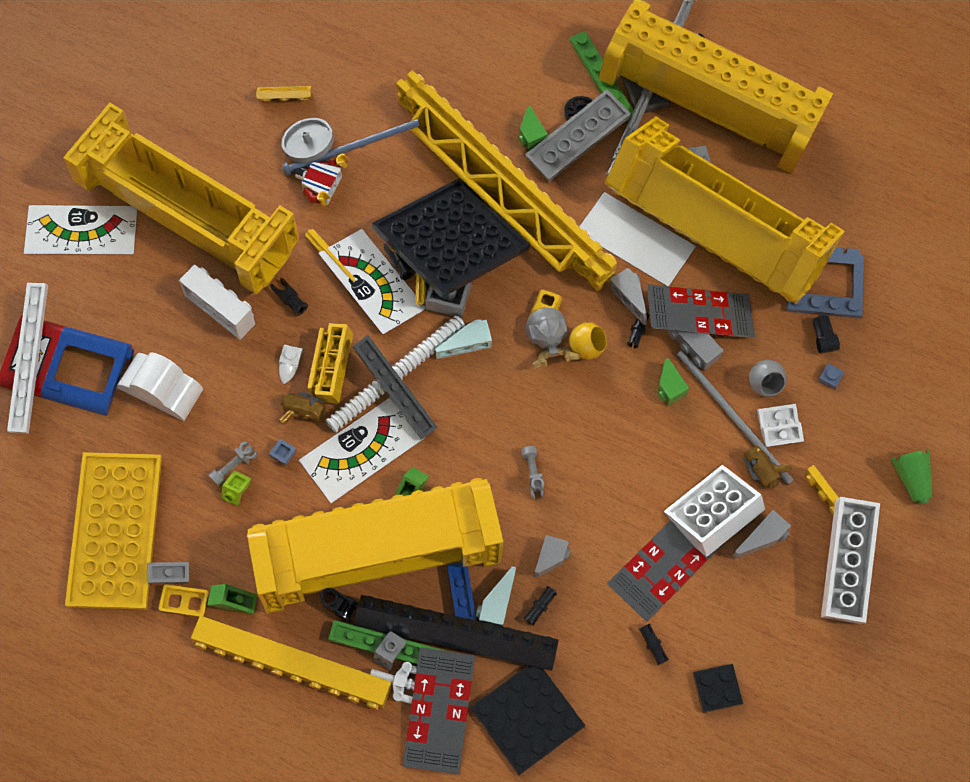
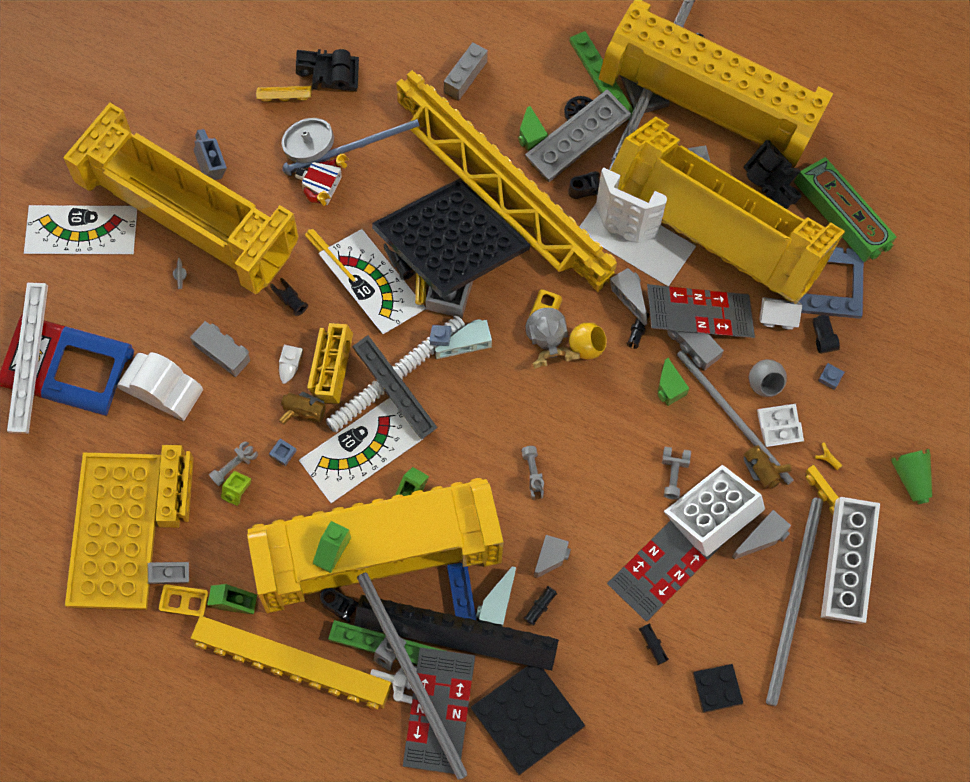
white brick [179,264,255,340] -> none
none -> yellow brick [156,445,194,528]
none -> light grey piece [173,258,187,289]
none -> light grey brick [190,321,251,377]
none -> sand blue hinge [194,129,227,180]
none -> black plate [296,49,359,92]
none -> bright green slope [313,521,351,573]
none -> light grey axle [357,572,467,780]
none -> sand blue plate [429,325,452,346]
none -> light grey brick [444,42,488,101]
none -> black piece [568,171,600,199]
none -> white slope [596,168,667,243]
none -> light grey bar [662,447,691,499]
none -> black plate [743,140,802,209]
none -> white brick [759,297,802,329]
none -> light grey axle [766,498,823,706]
none -> brick [794,157,897,262]
none -> yellow bar [815,443,842,470]

